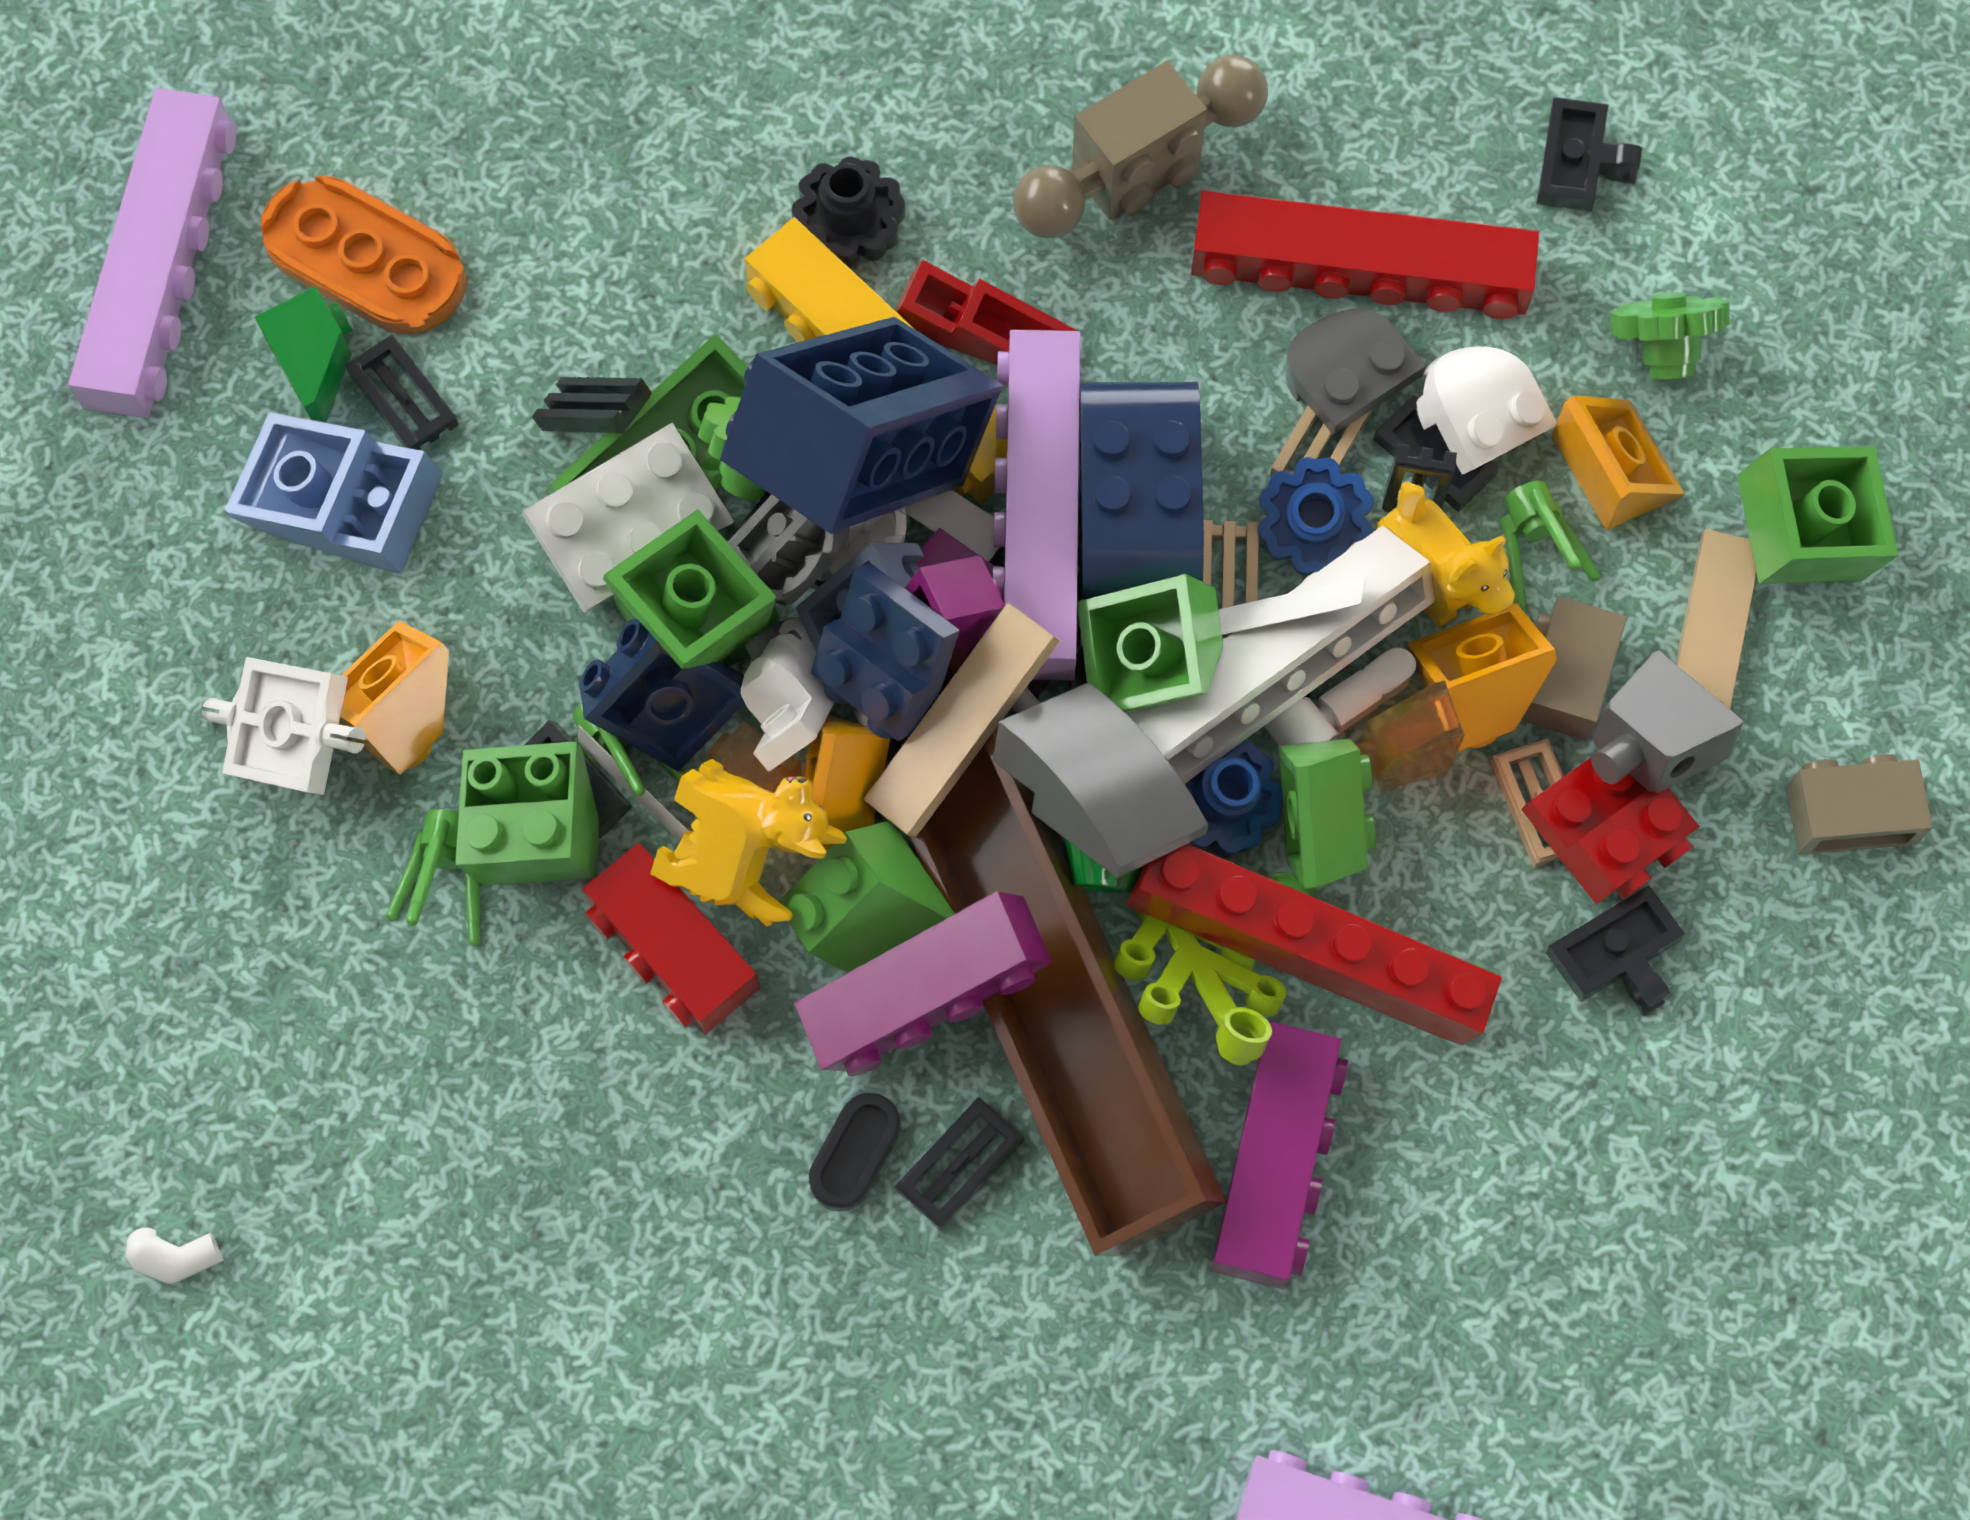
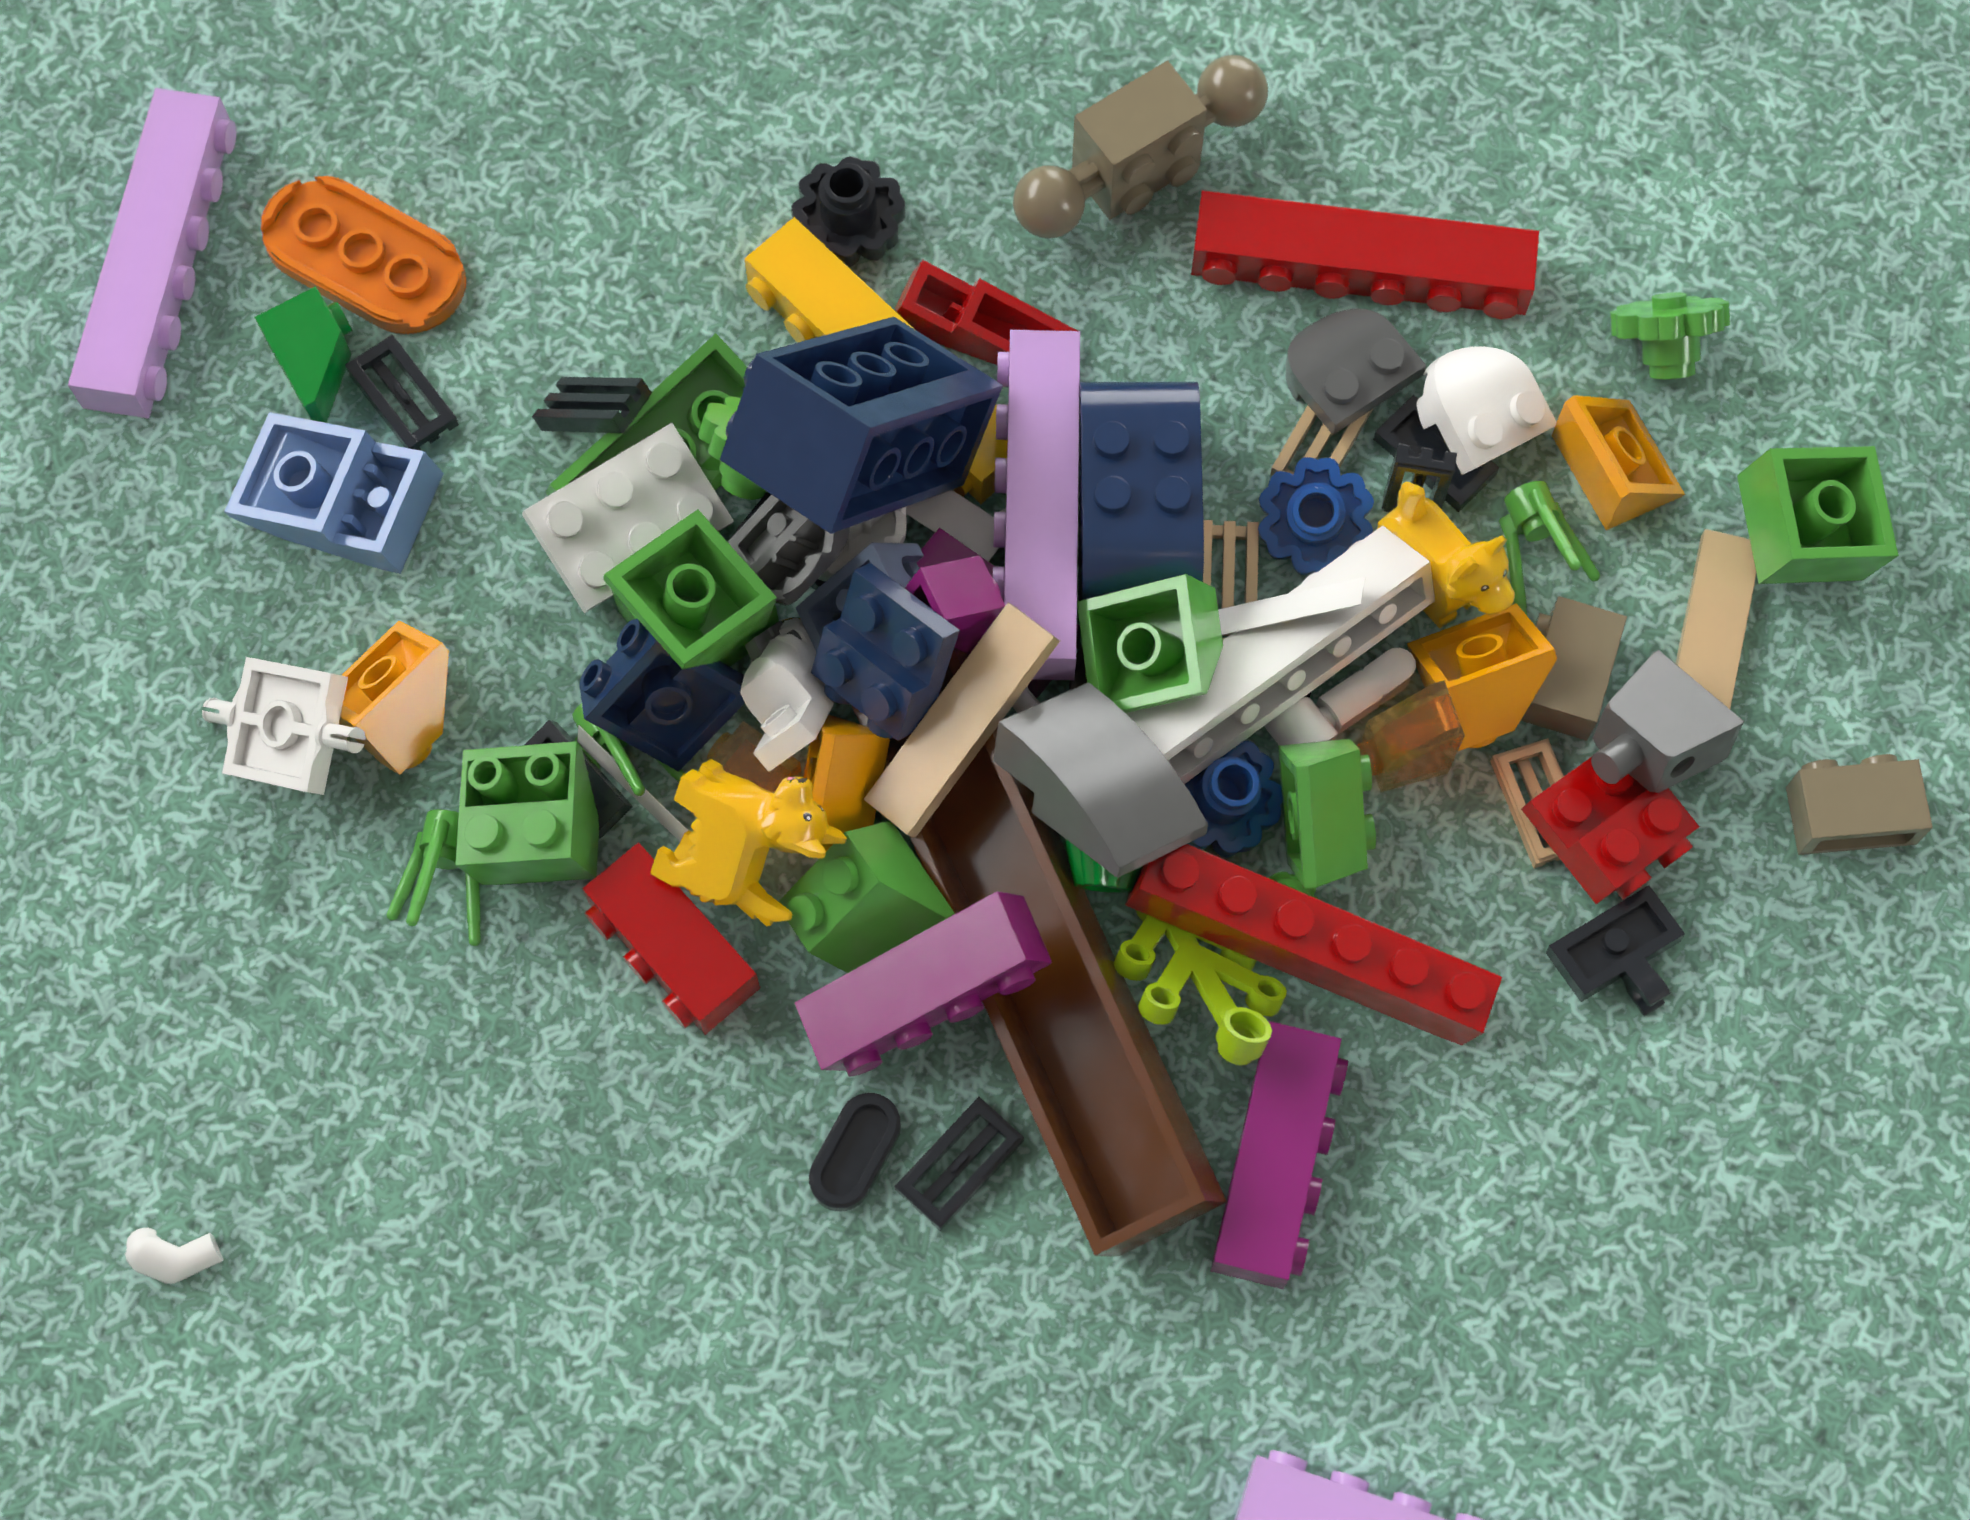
black plate [1536,97,1643,212] -> none

